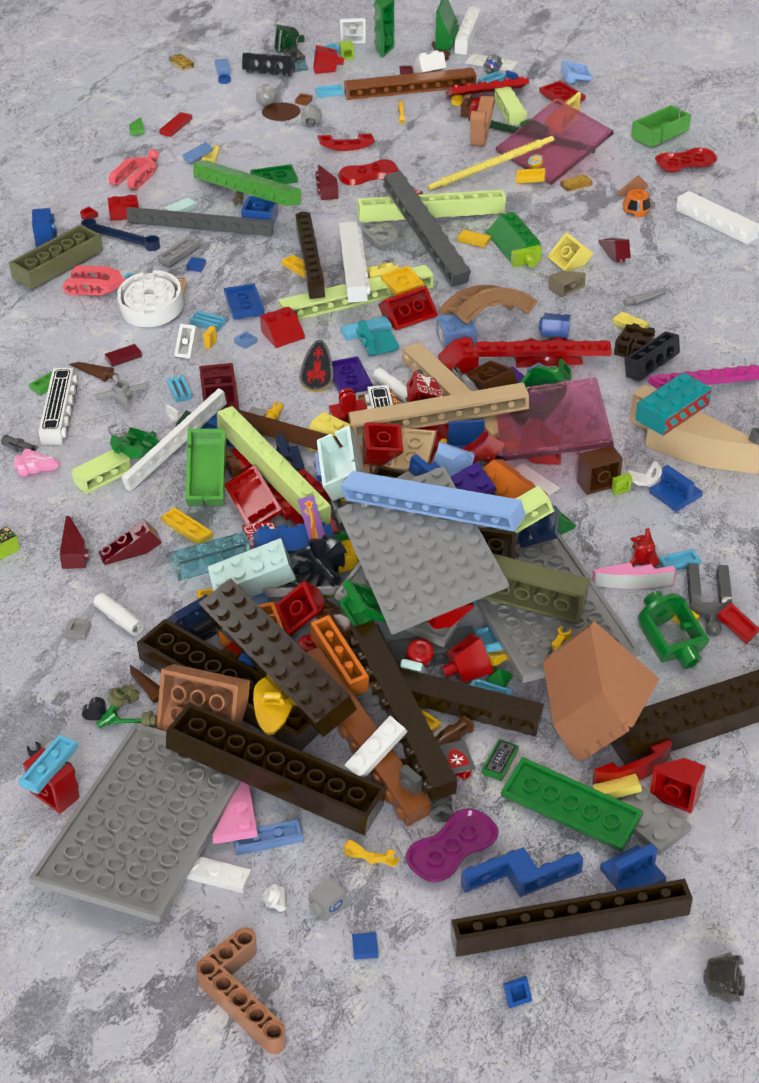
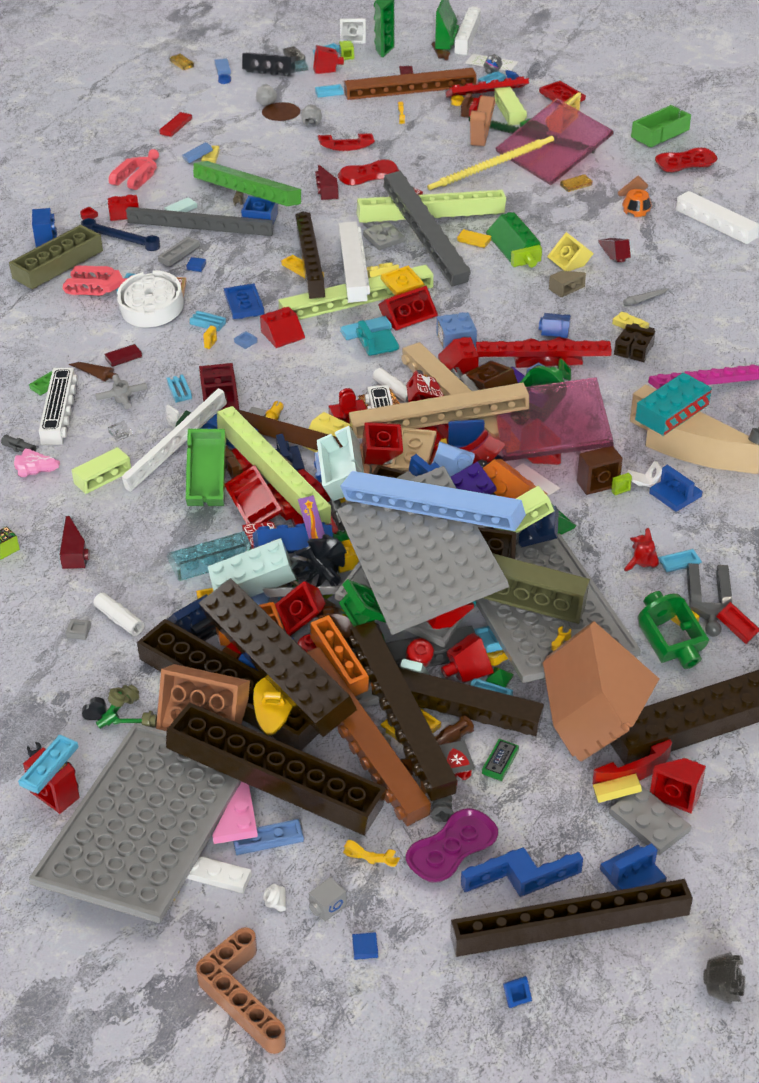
dark red slope [98,519,162,565] -> none
green plate [110,427,160,459] -> none
bright green tile [129,118,144,135] -> none
reddish brown bar [130,665,160,703] -> none
yellow tile [161,507,214,546] -> none
white slope [174,324,202,359] -> none
green tile [250,164,298,184] -> none
dark green torso [274,24,305,53] -> none
dark orange tile [295,93,312,106] -> none
shield [299,340,333,392] -> none
dark purple tile [332,356,373,393] -> none
white plate [345,716,407,778] -> none
dark grey plate [399,764,422,795] -> none
white slope [413,50,446,73] -> none
medium nougat fence [438,285,538,324] -> none
green plate [501,757,643,852] -> none
yellow tile [516,168,546,183] -> none
yellow tile [528,155,543,169] -> none
light blue slope [561,60,593,84] -> none
slope [592,563,676,589] -> none
black brick [625,331,680,381] -> none

